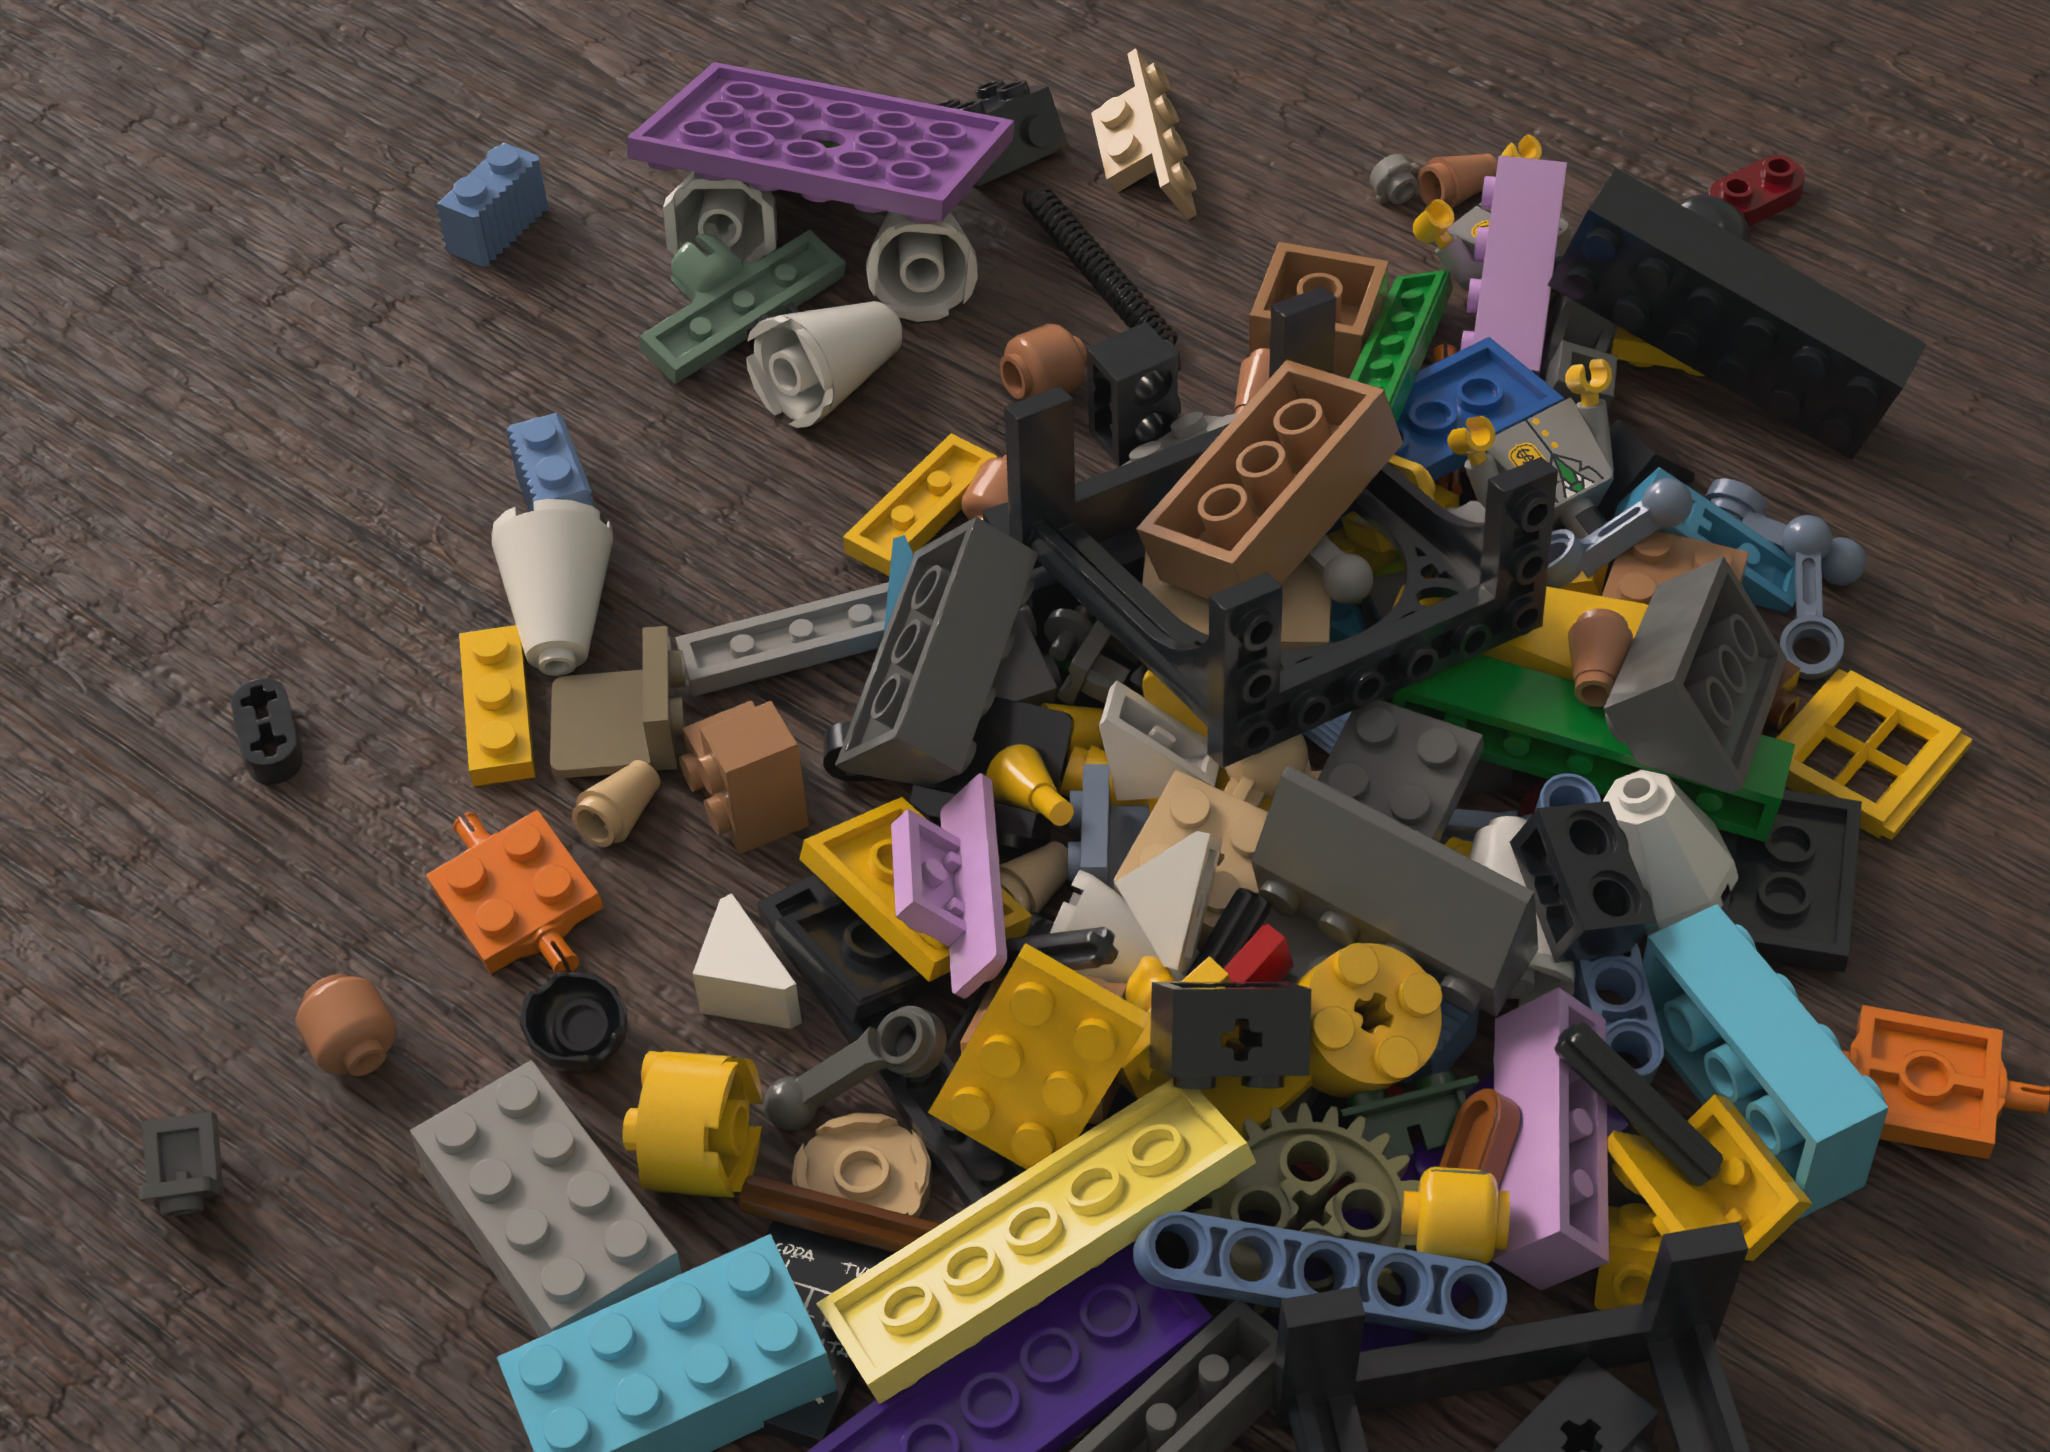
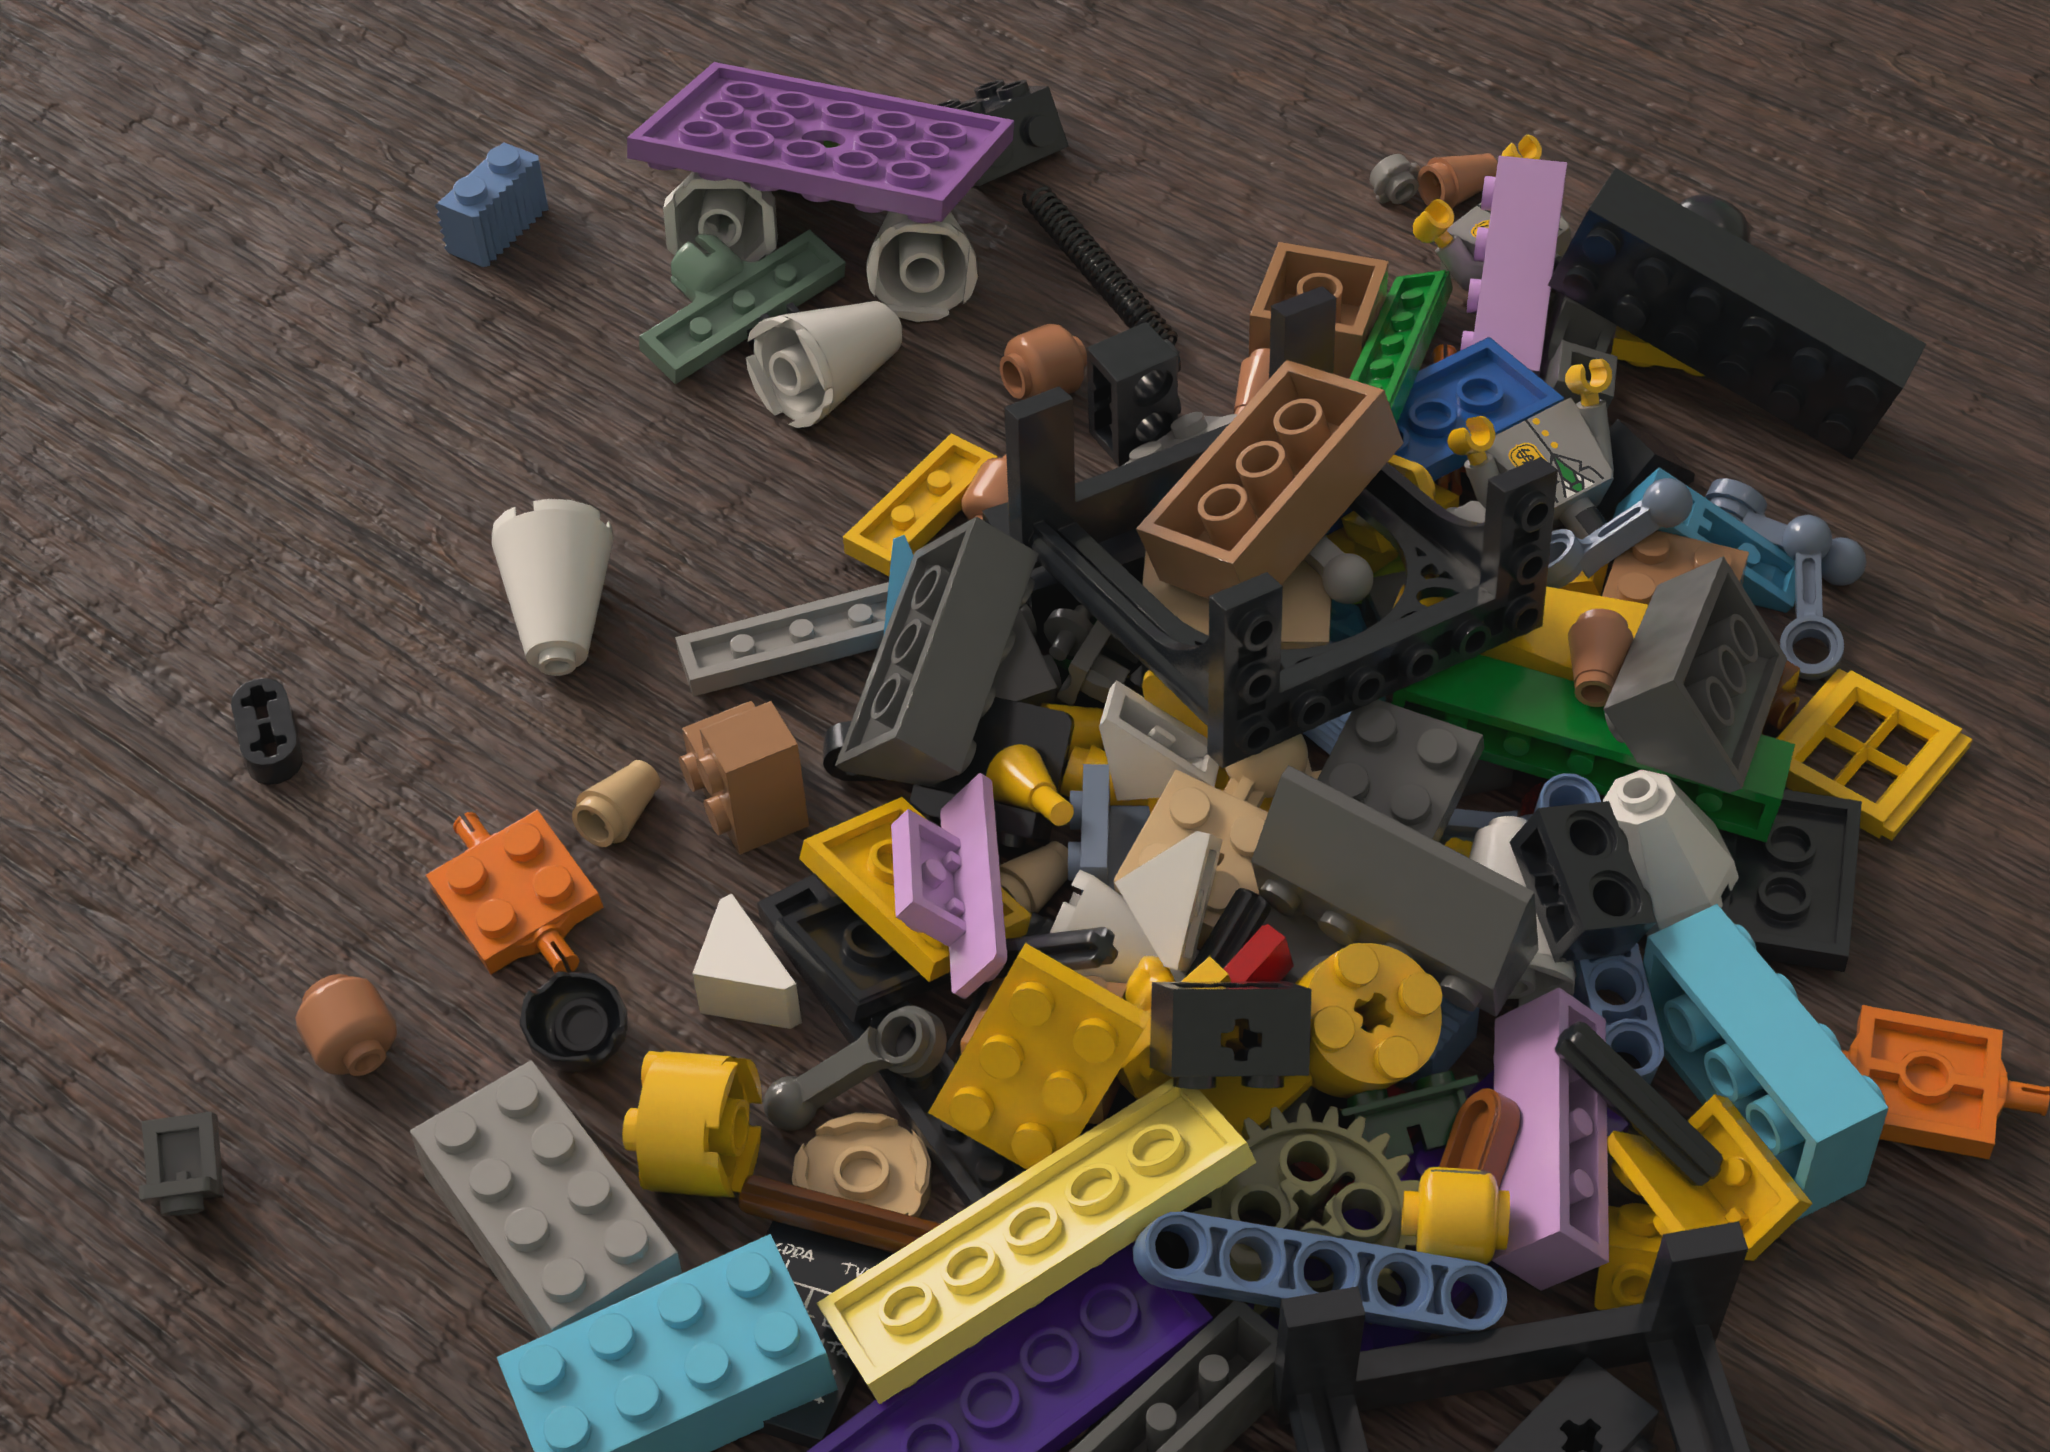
yellow plate [459,625,536,787] -> none
medium blue brick [506,413,595,512] -> none
dark tan bracket [550,626,687,778] -> none
tan bracket [1091,49,1197,220] -> none
dark red plate [1708,155,1805,227] -> none

